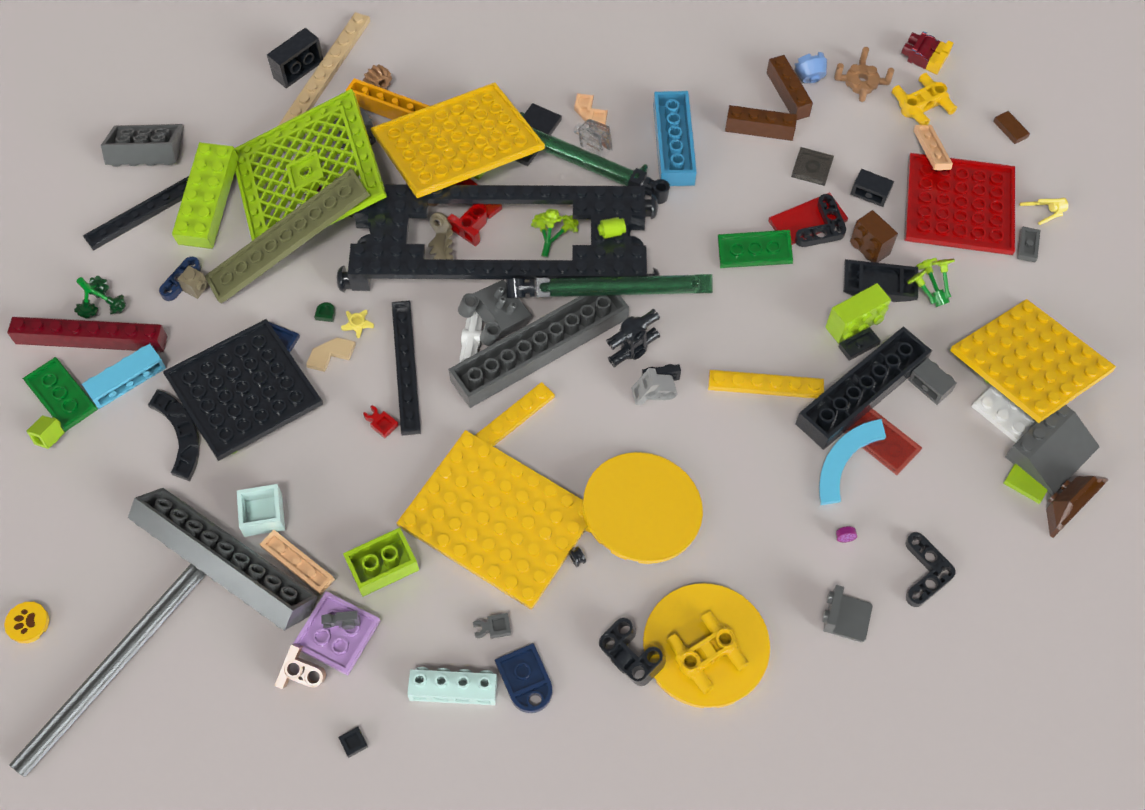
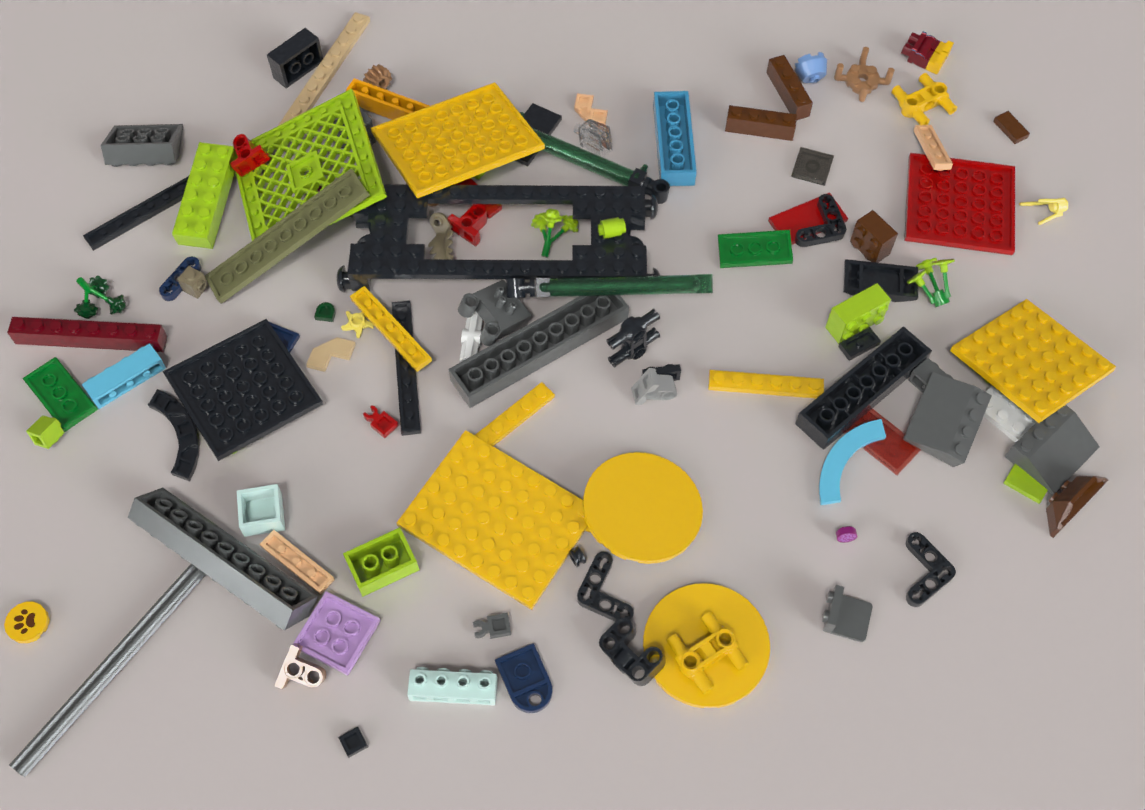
dark grey plate [321,611,360,629] -> none
black brick [851,168,895,207] -> none
dark grey plate [1017,226,1041,263] -> none
none -> red tile [230,134,271,177]
none -> yellow plate [350,286,432,372]
none -> black beam [577,551,634,622]
none -> dark grey slope [903,372,992,467]

